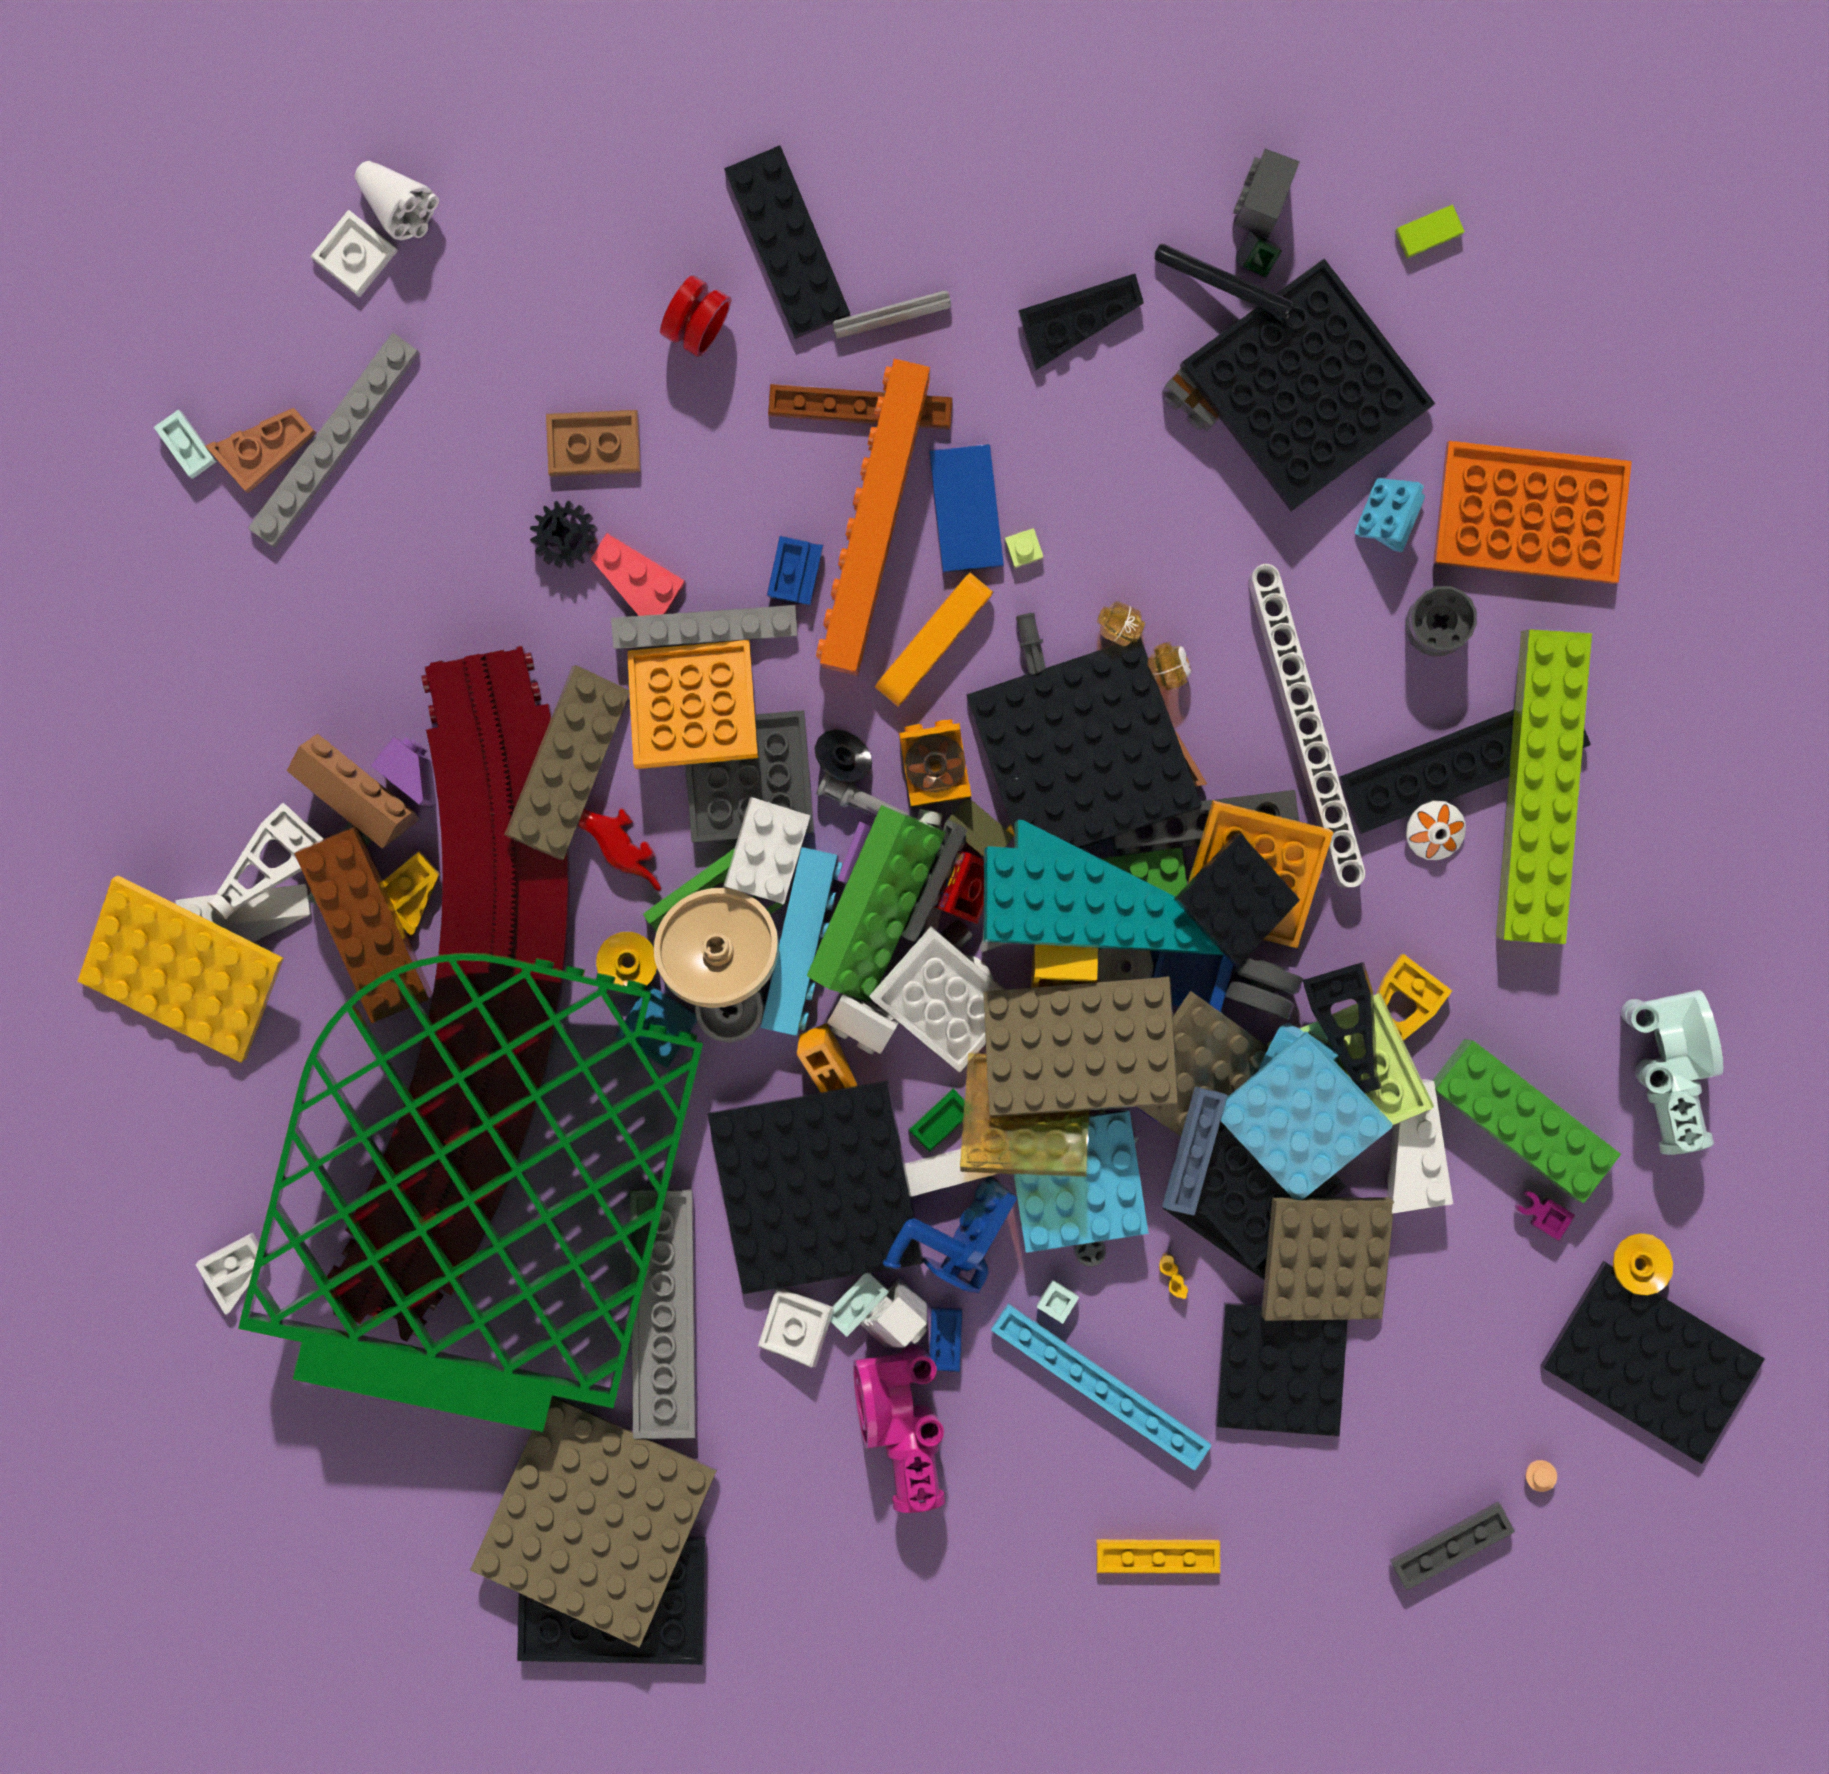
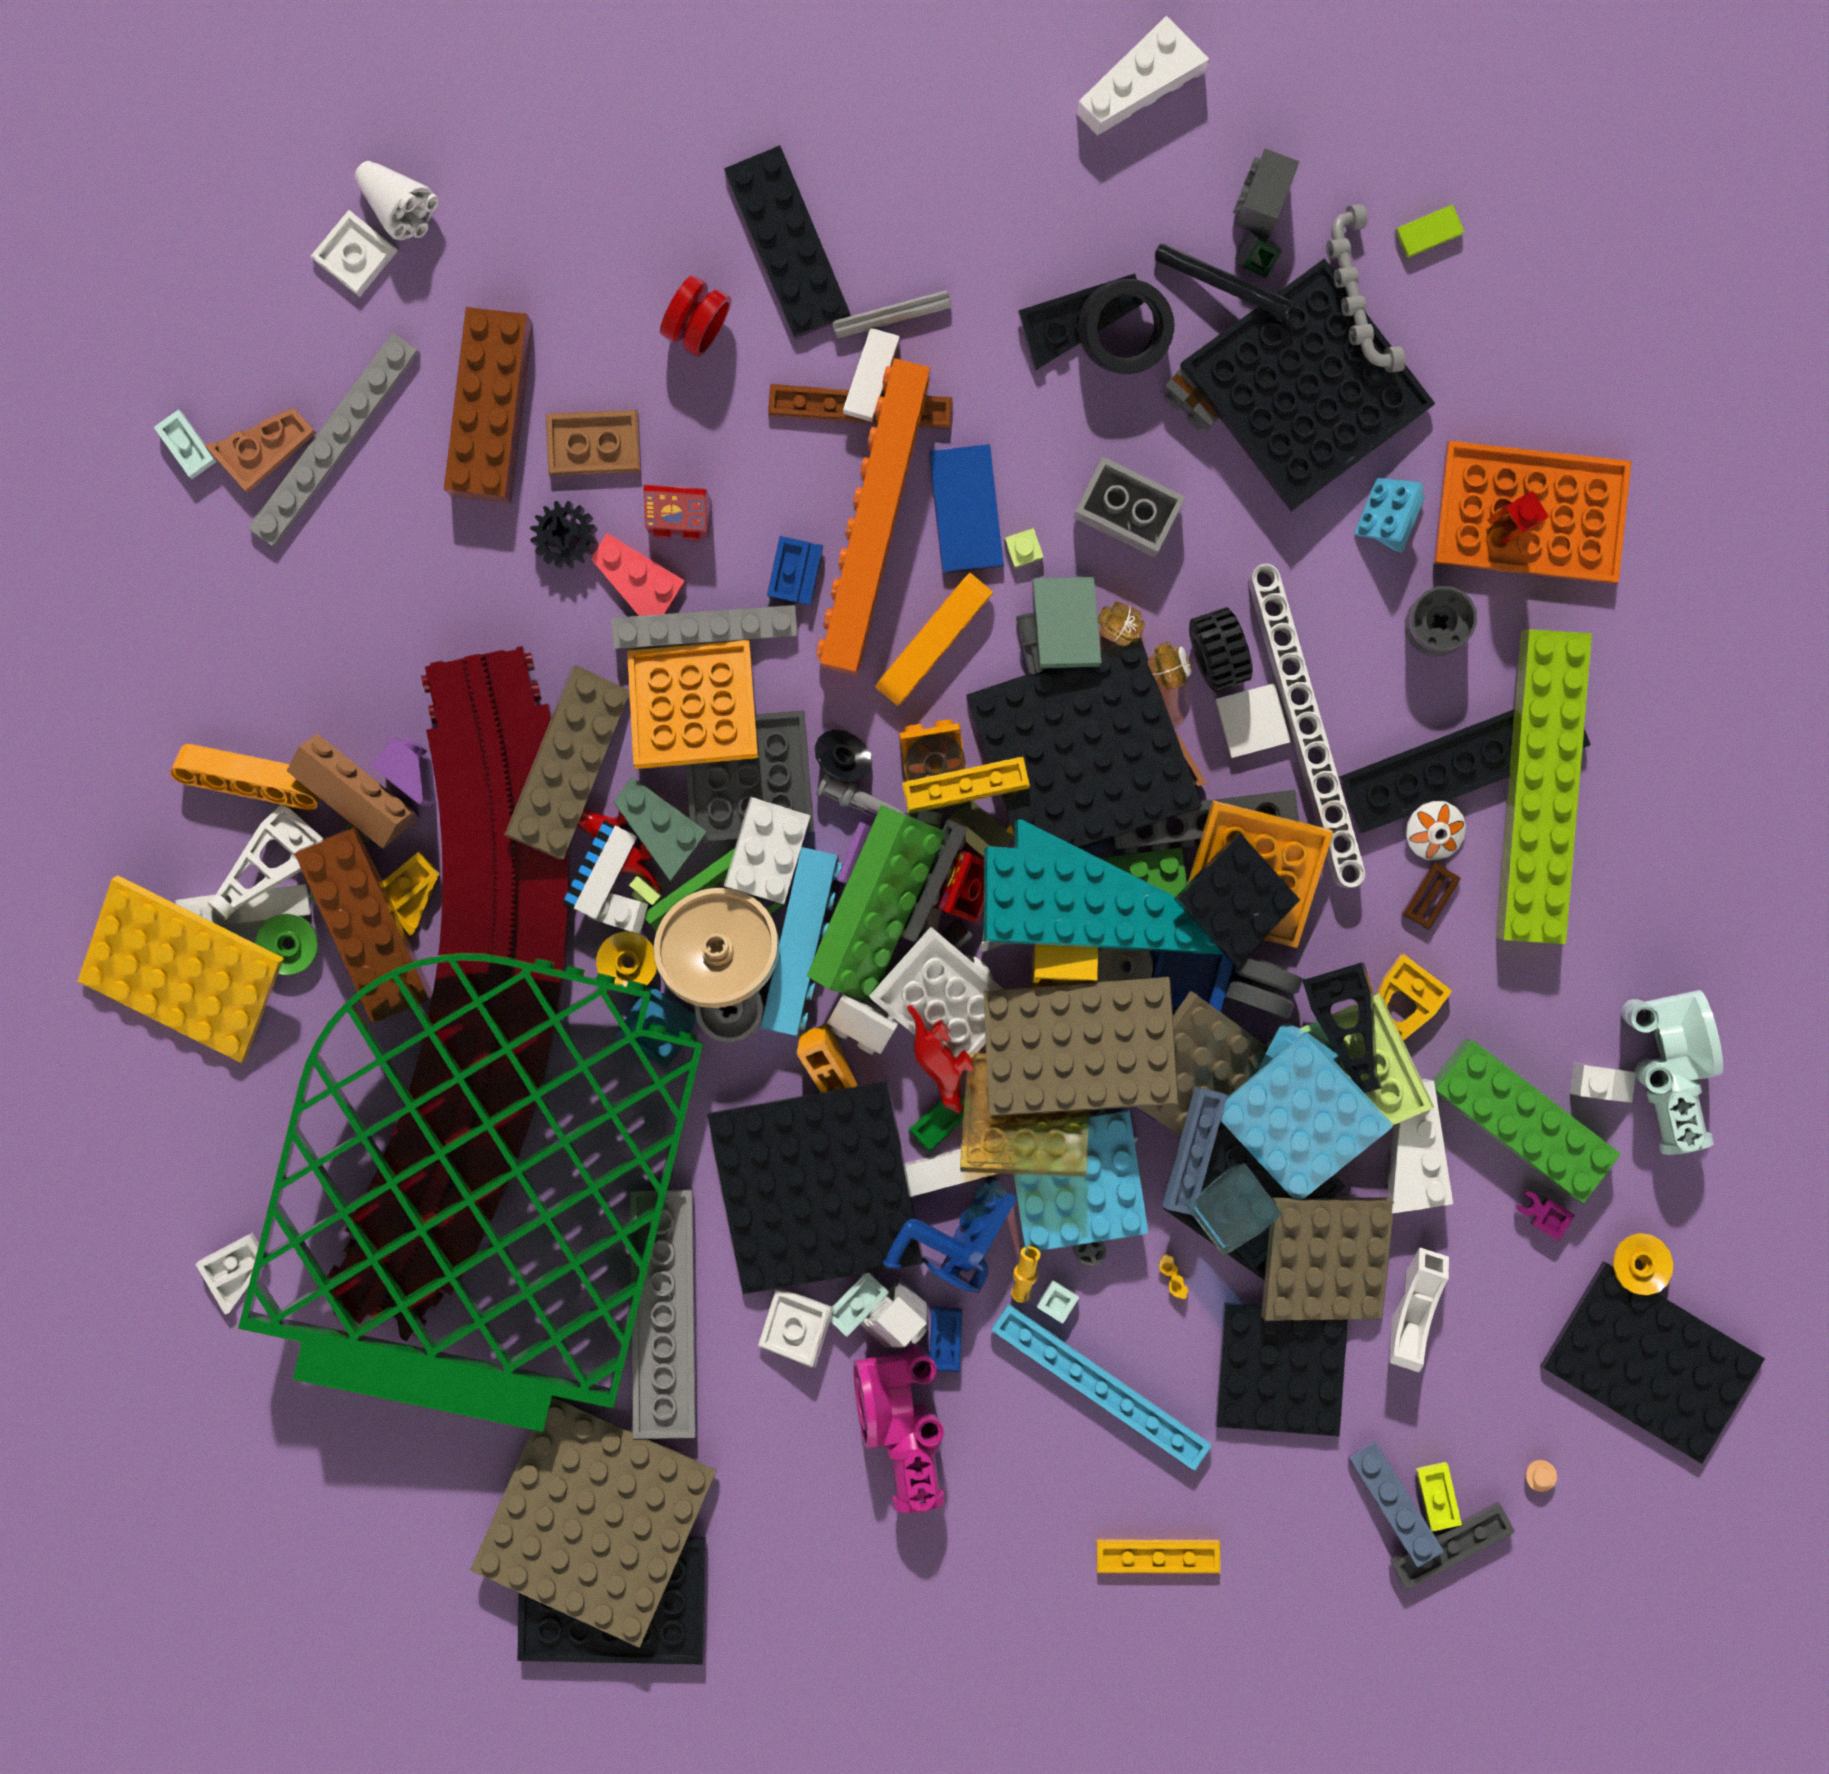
none -> light orange beam [170,744,320,810]
none -> bright green dish [255,914,318,975]
none -> dark orange brick [444,307,533,503]
none -> white sticker [562,820,637,919]
none -> white plate [587,892,648,934]
none -> sand green wing [613,777,707,882]
none -> yellowish green plate [629,876,663,906]
none -> red slope [643,485,712,541]
none -> white tile [843,328,900,422]
none -> yellow tile [902,757,1030,814]
none -> red animal [907,1005,974,1113]
none -> yellow pin [1011,1246,1041,1303]
none -> sand green tile [1032,577,1102,668]
none -> light grey brick [1073,456,1186,558]
none -> white wedge [1076,16,1209,136]
none -> black tyre [1078,279,1175,374]
none -> clear light blue slope [1186,1163,1282,1256]
none -> black tyre [1189,607,1253,692]
none -> white tile [1215,683,1291,759]
none -> light grey bar [1326,204,1406,373]
none -> sand blue plate [1349,1441,1444,1568]
none -> white arch [1389,1248,1449,1372]
none -> reddish brown tile [1401,862,1461,930]
none -> neon yellow plate [1415,1462,1462,1532]
none -> red window [1487,490,1549,546]
none -> white slope [1570,1063,1636,1102]

